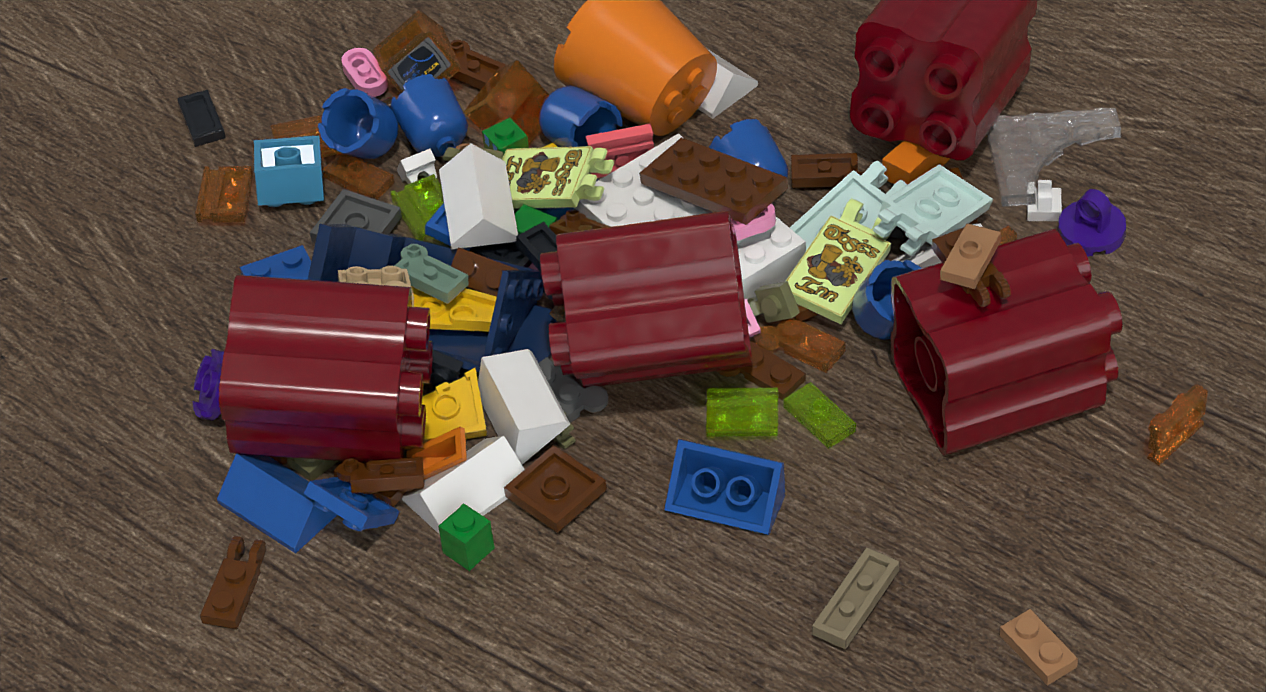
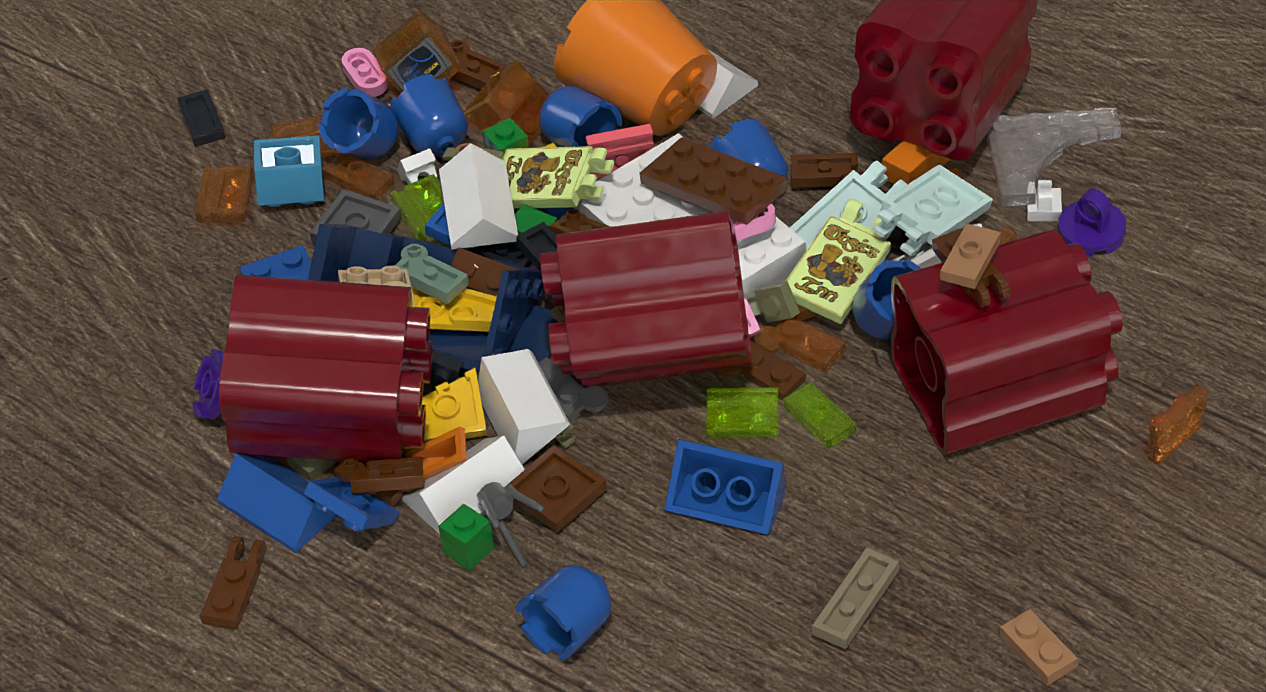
none -> dark grey plant [476,482,544,567]
none -> blue cylinder [516,565,612,660]

